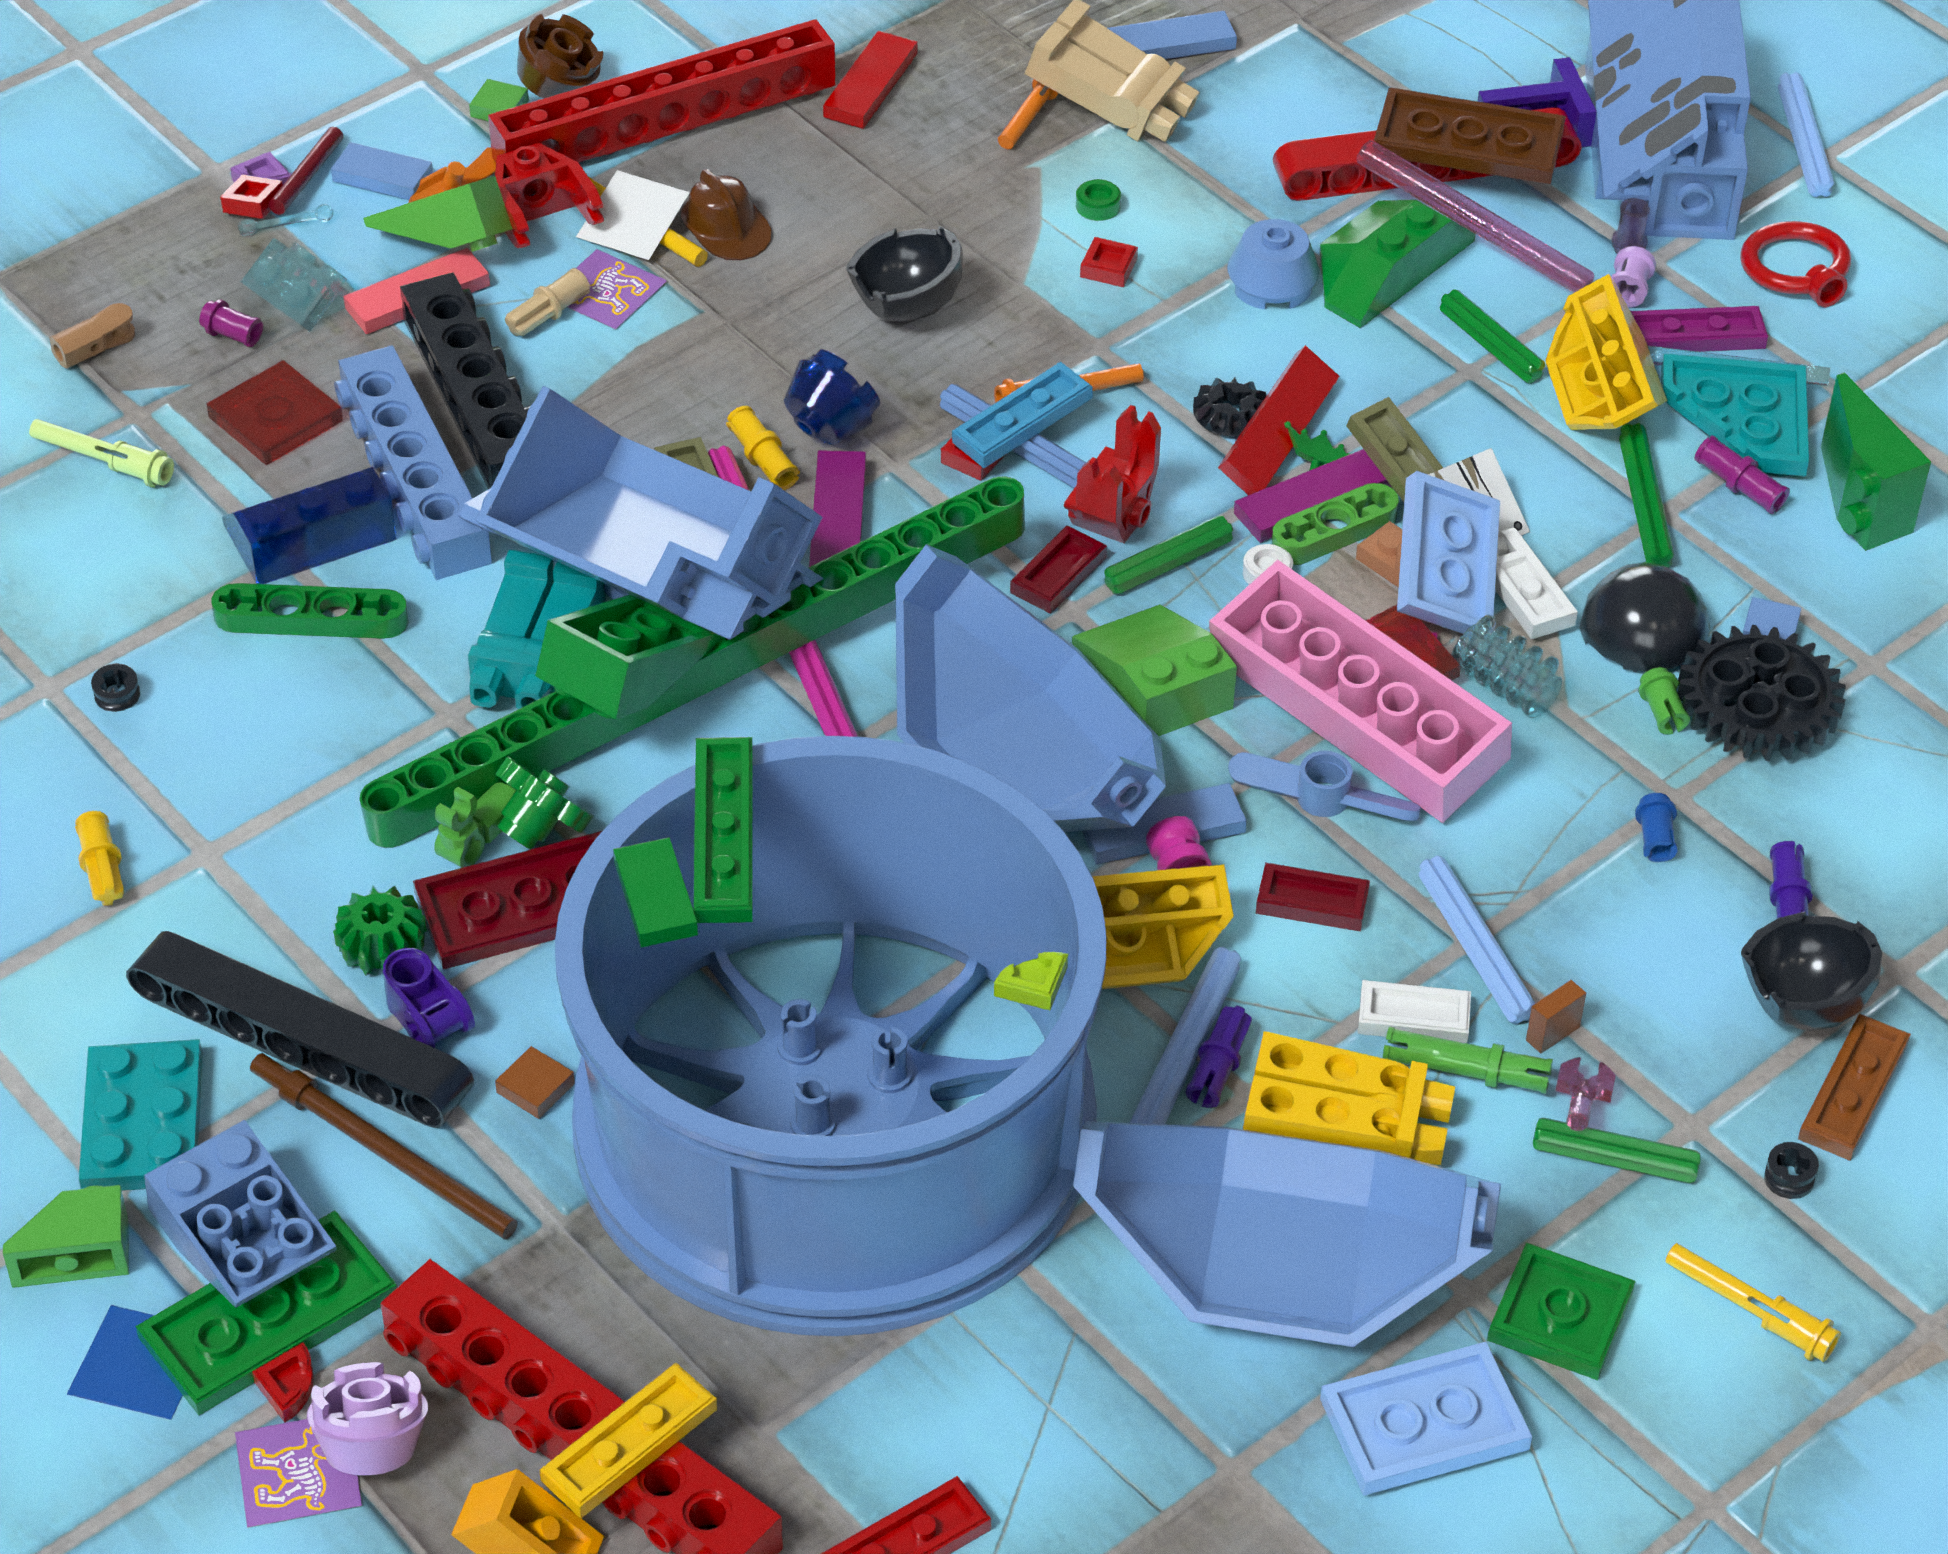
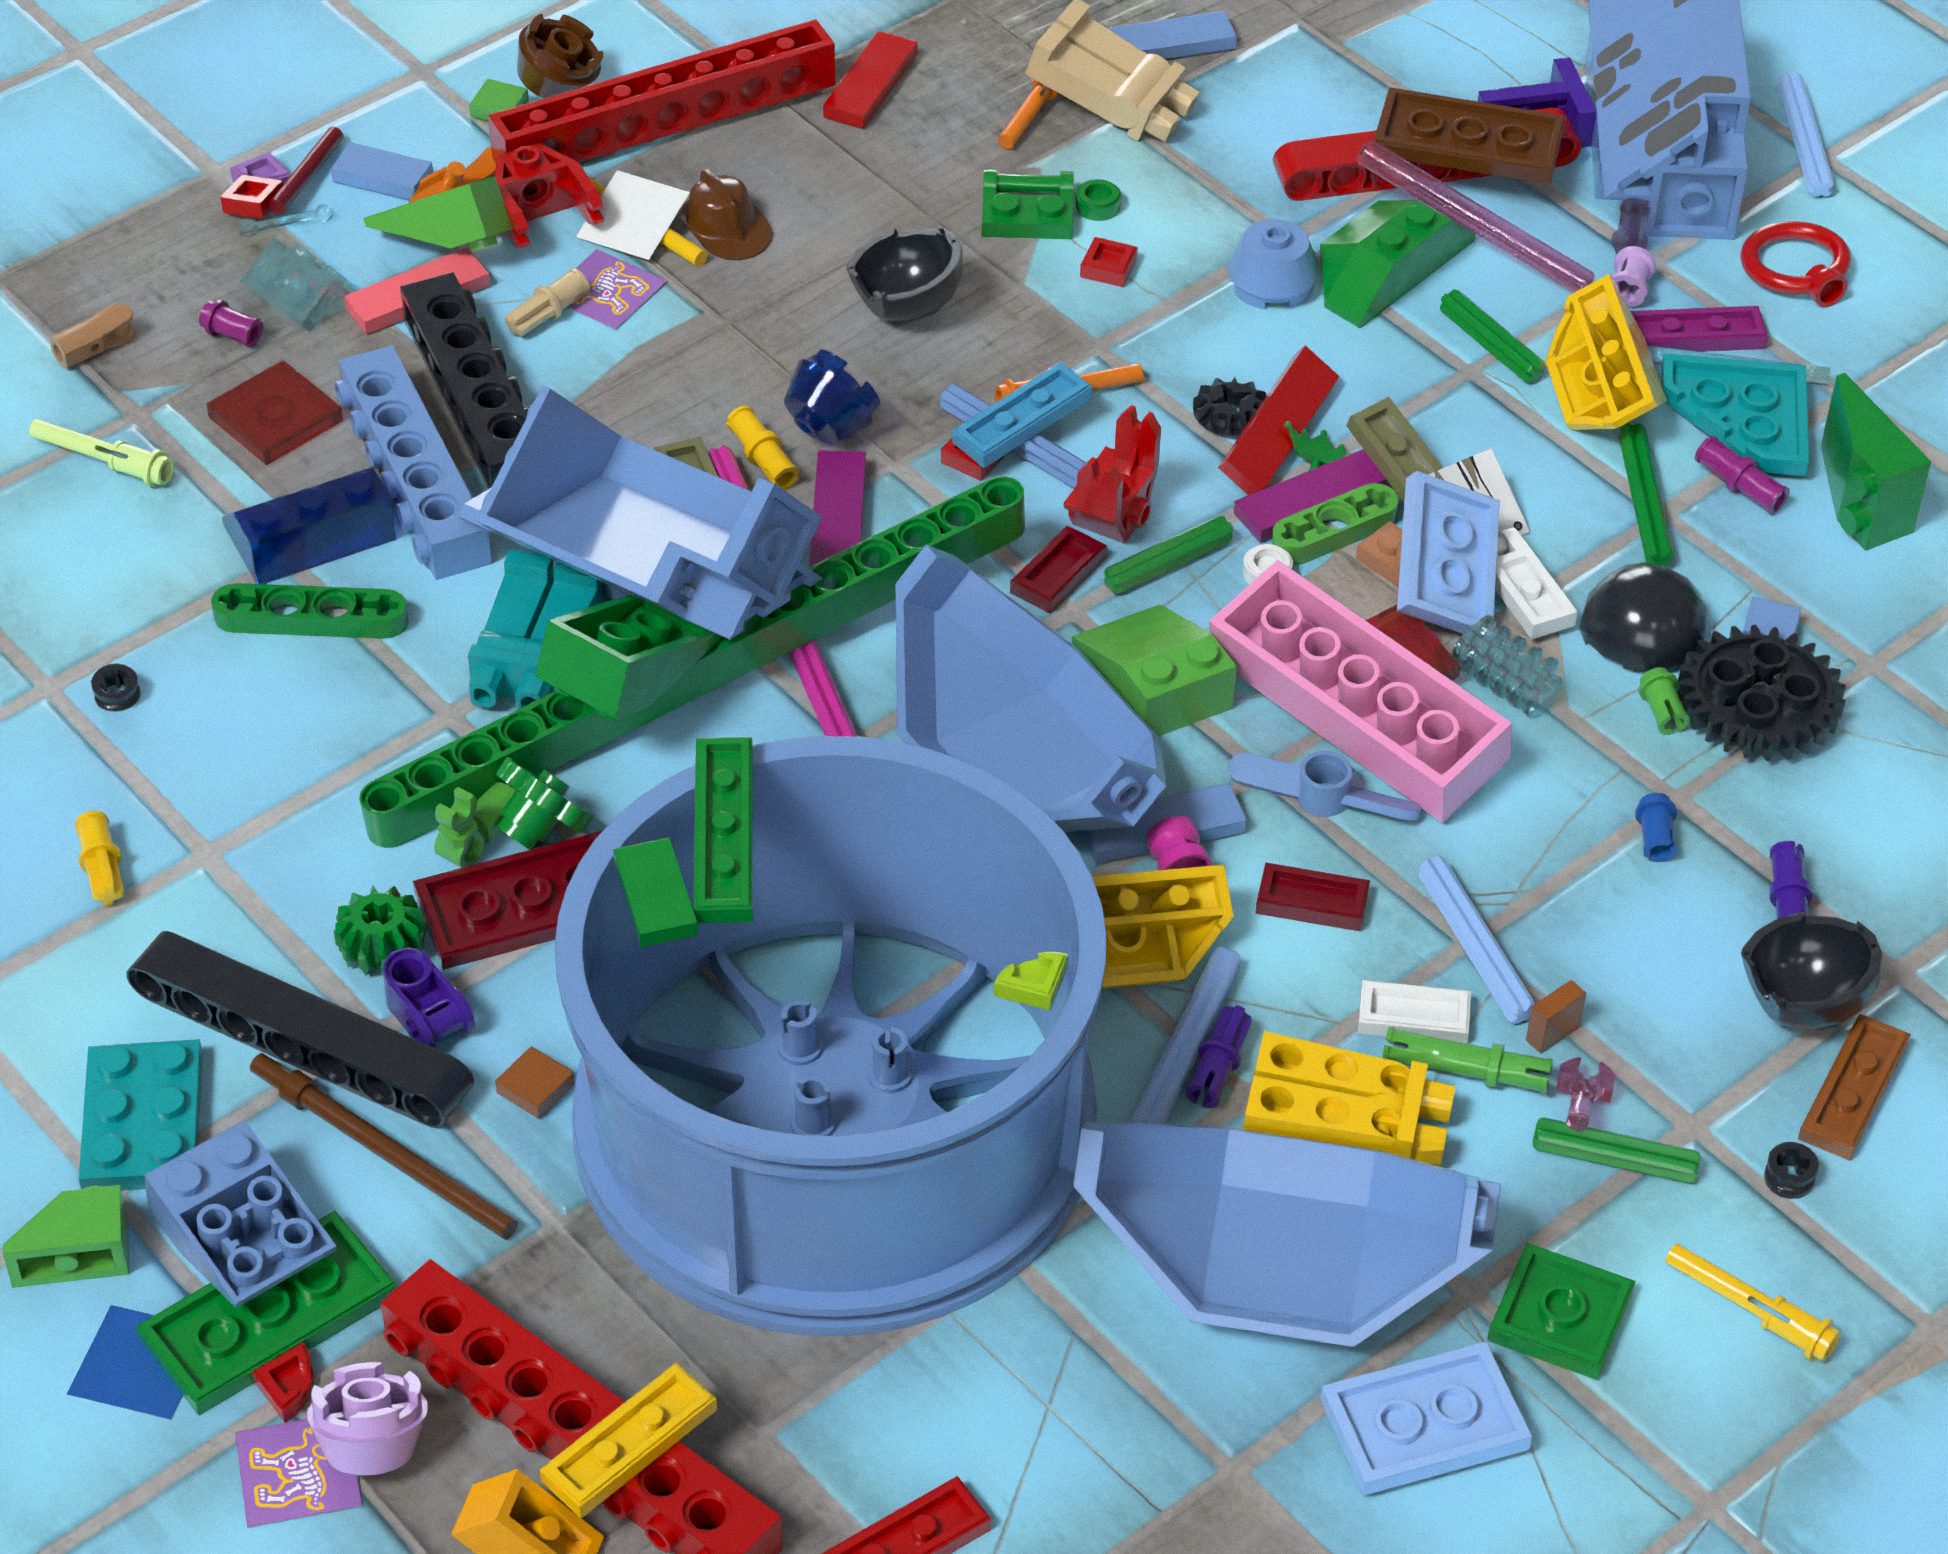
none -> green plate [981,169,1074,239]

